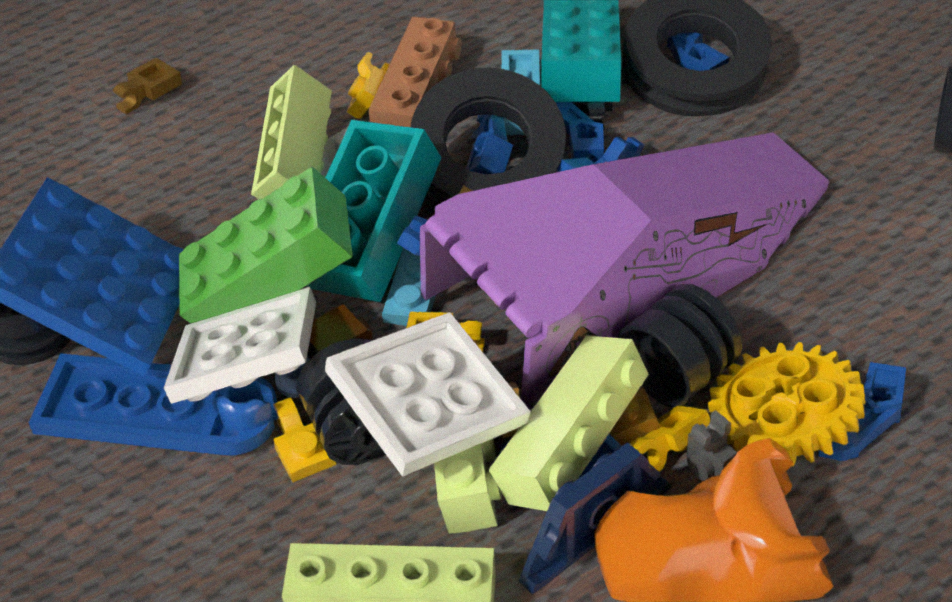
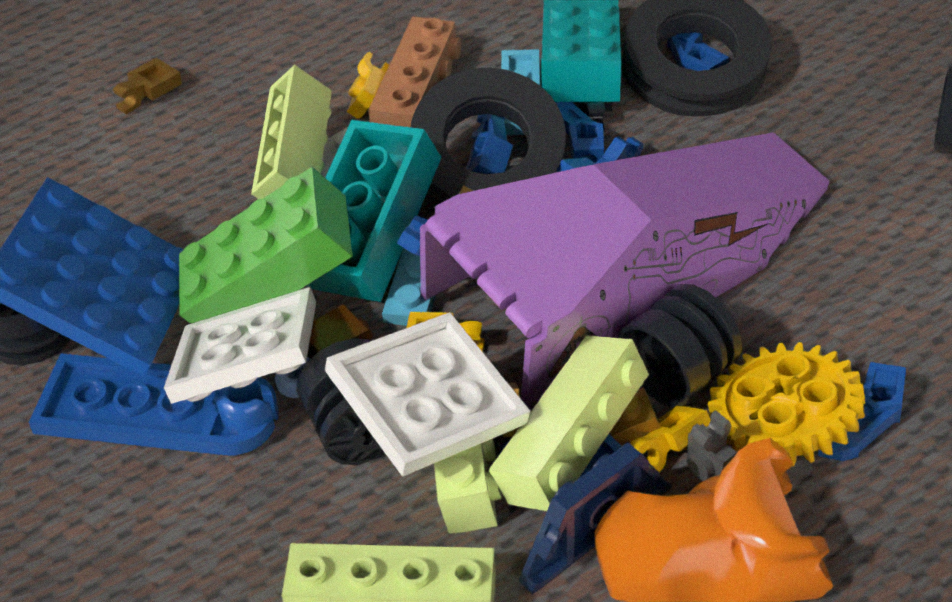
yellow plate [273,397,336,482] -> none

